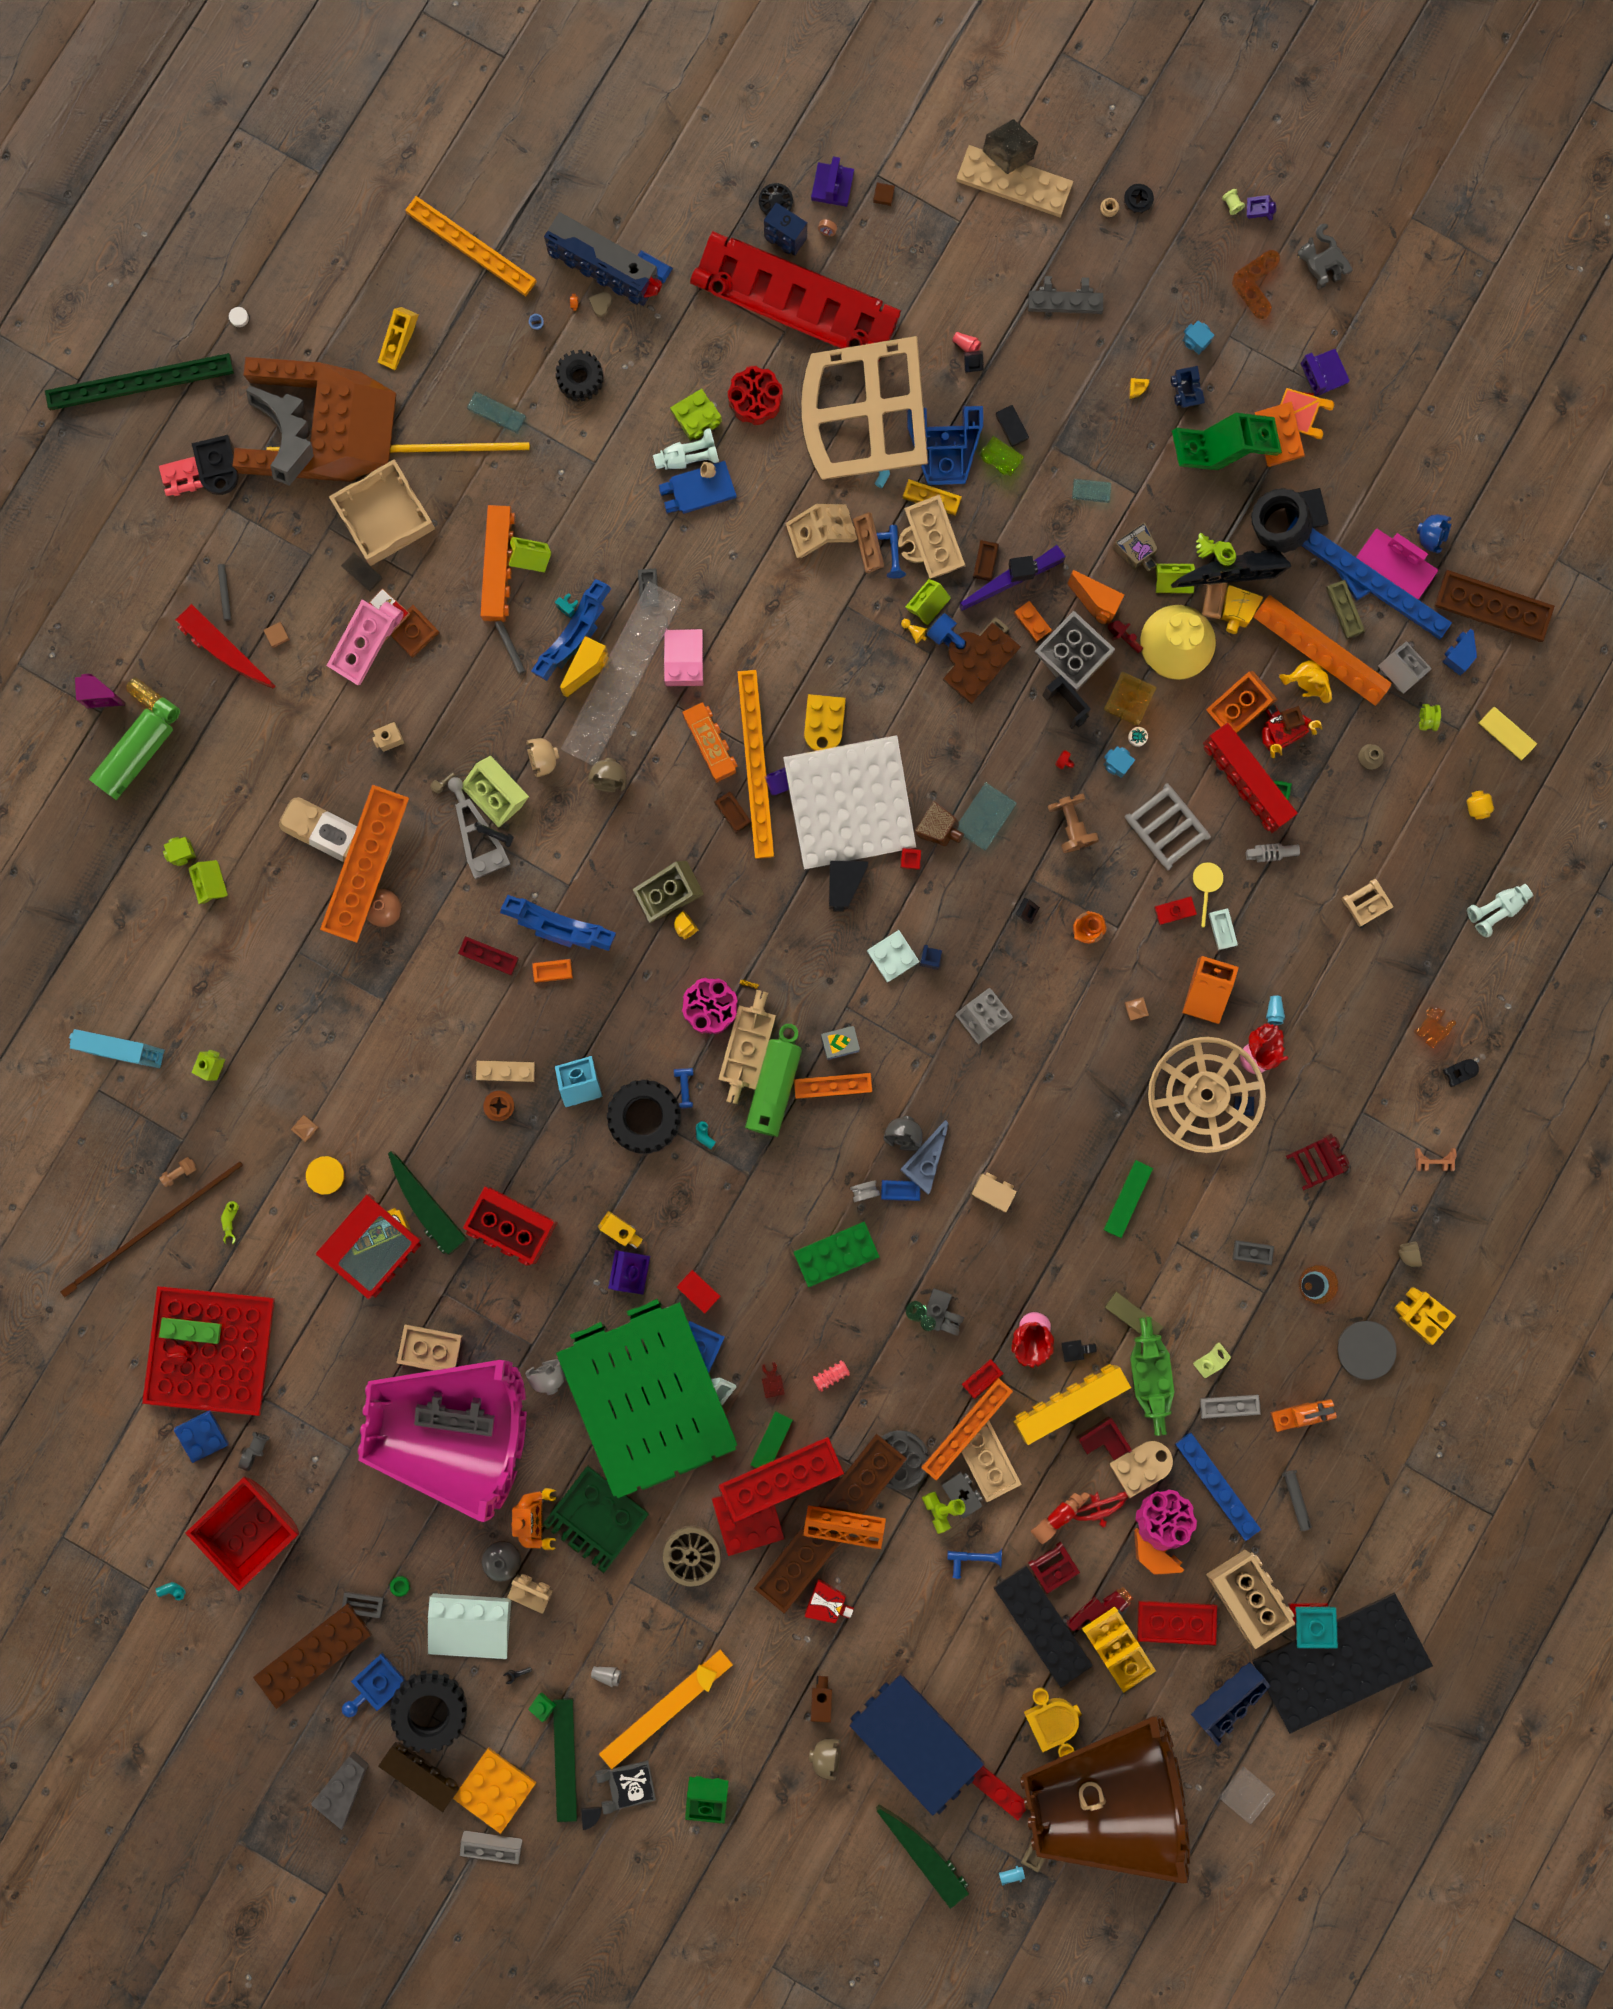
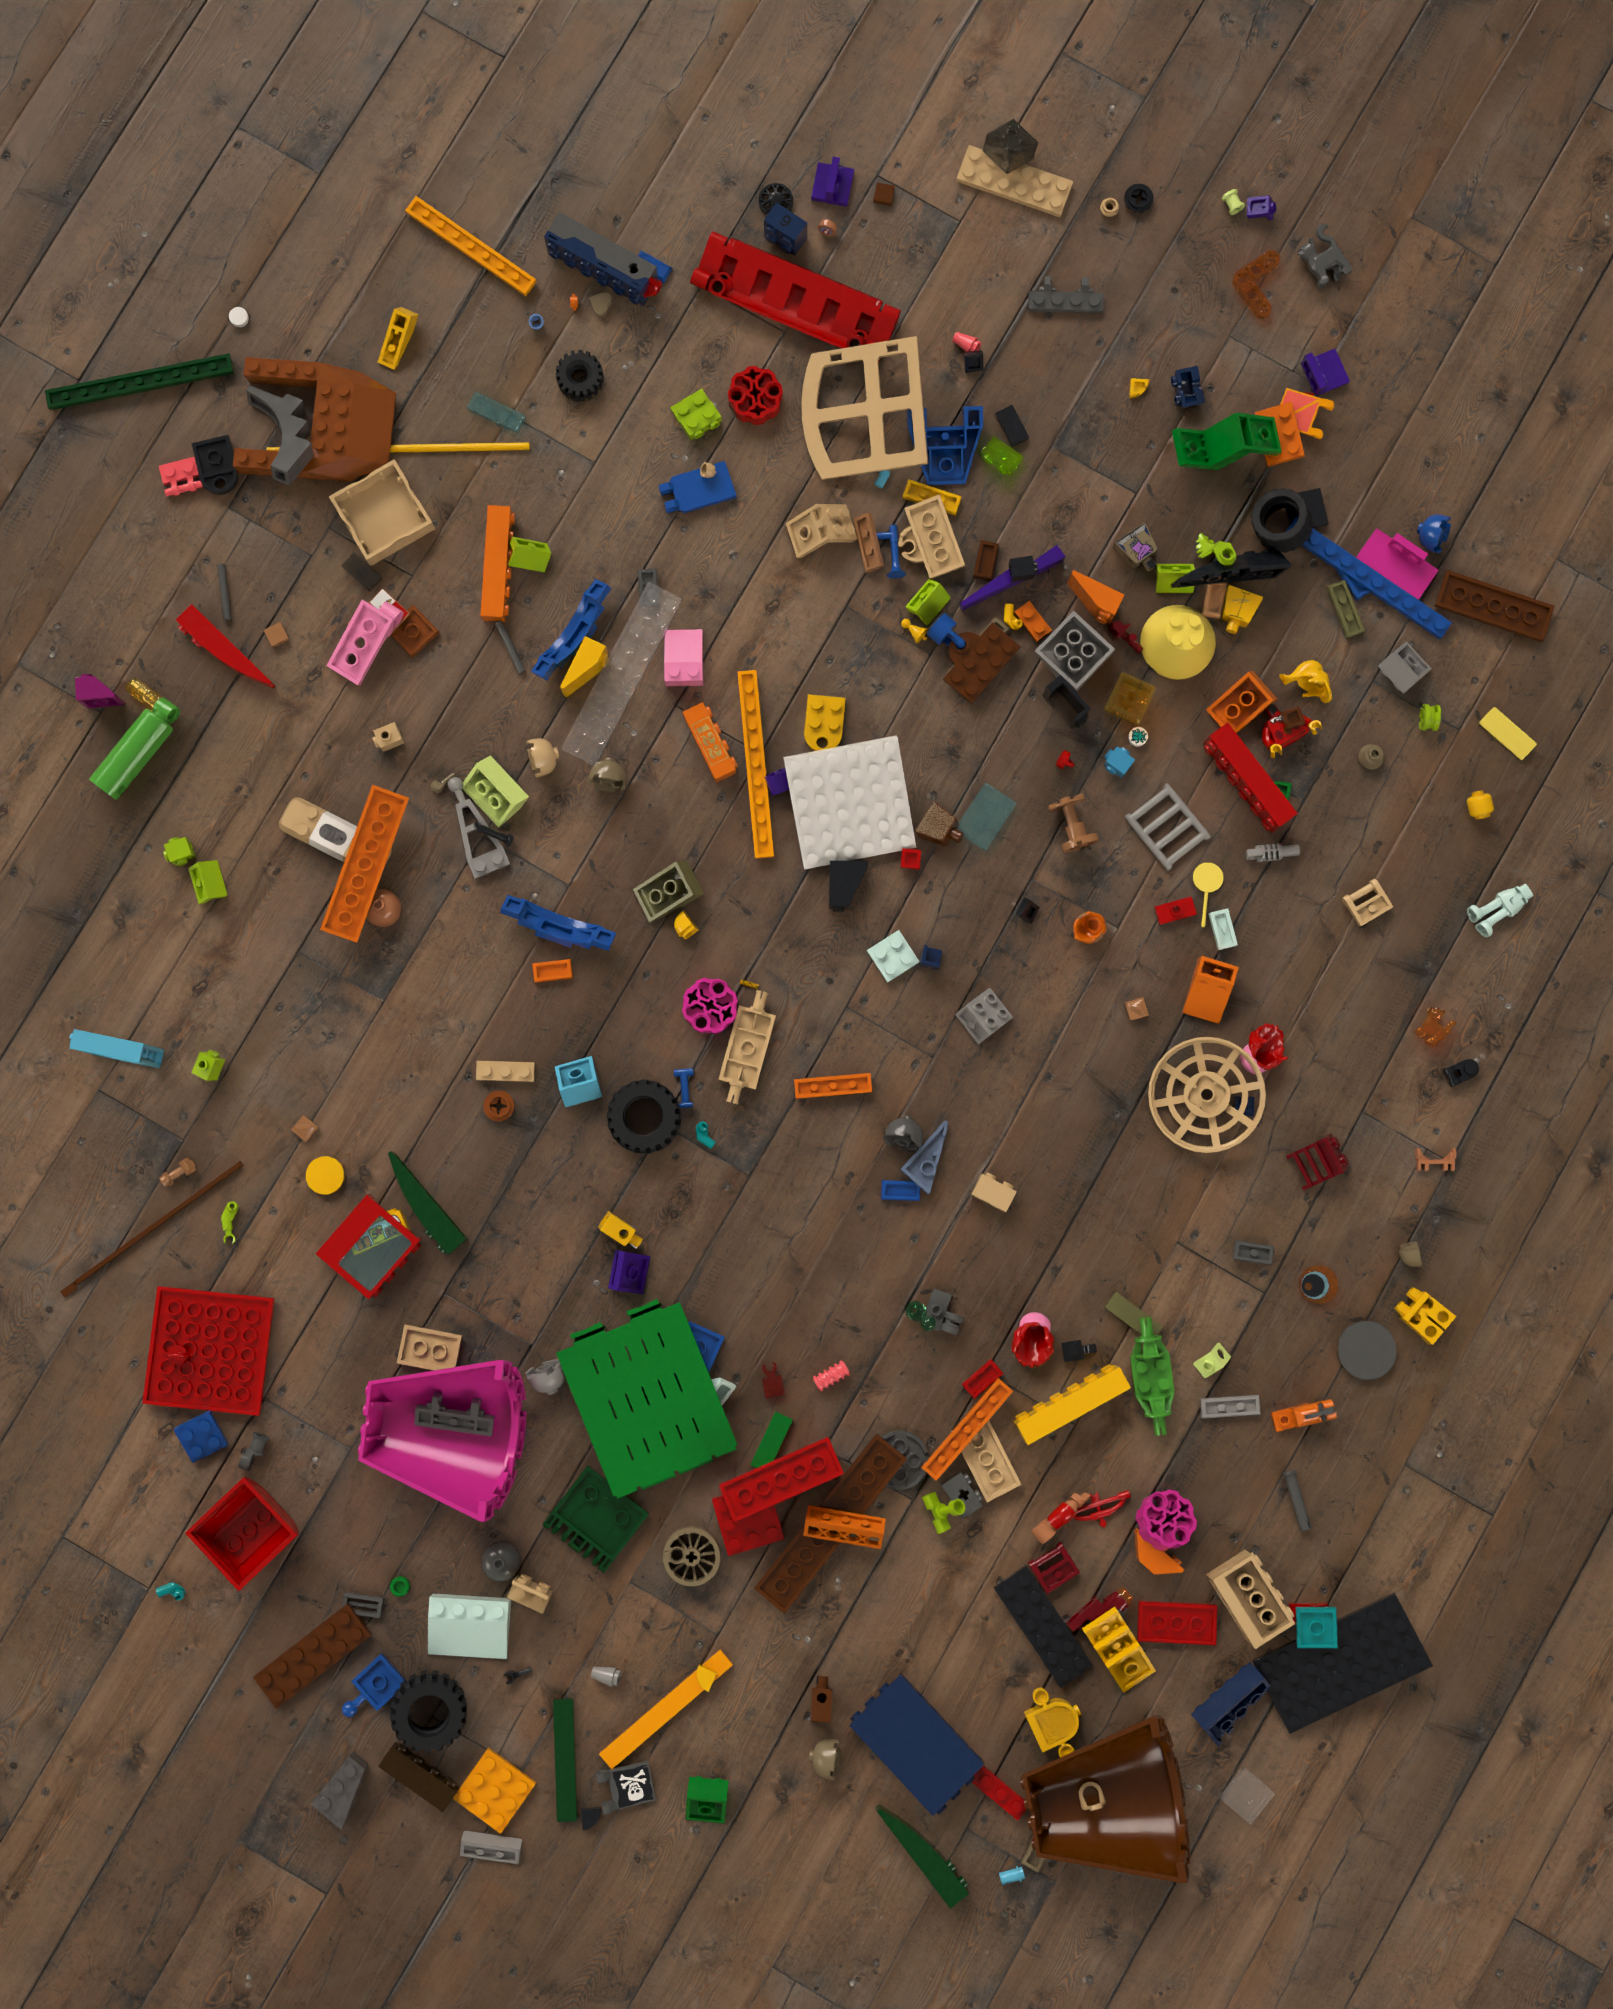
bright green plate [159,1317,222,1344] -> none
dark red plate [458,936,519,976] -> none
red brick [463,1186,558,1266] -> none
orange torso [511,1488,556,1550] -> none
green plate [528,1693,556,1722] -> none
teal tile [555,593,579,619] -> none
light aqua piece [653,428,719,470] -> none
red panel [677,1270,721,1314] -> none
reddish brown tile [714,791,752,833] -> none
bright green piece [745,1024,802,1137] -> none
green plate [794,1221,879,1288] -> none
red torso [805,1578,854,1623] -> none
piece [821,1026,860,1060] -> none
light grey wheel [850,1180,880,1202] -> none
blue piece [947,1548,1002,1579] -> none
clear light blue tile [1072,479,1111,503] -> none
dark red panel [1076,1416,1132,1461] -> none
green tile [1103,1160,1153,1238] -> none
tan plate [1109,1441,1173,1499] -> none
blue plate [1175,1433,1261,1541] -> none
dark azure brick [1183,320,1215,355] -> none
orange brick [1253,594,1392,706] -> none
medium azure cone [1266,996,1285,1025] -> none
blue slope [1443,629,1477,676] -> none
none -> yellow arm [1004,604,1023,630]

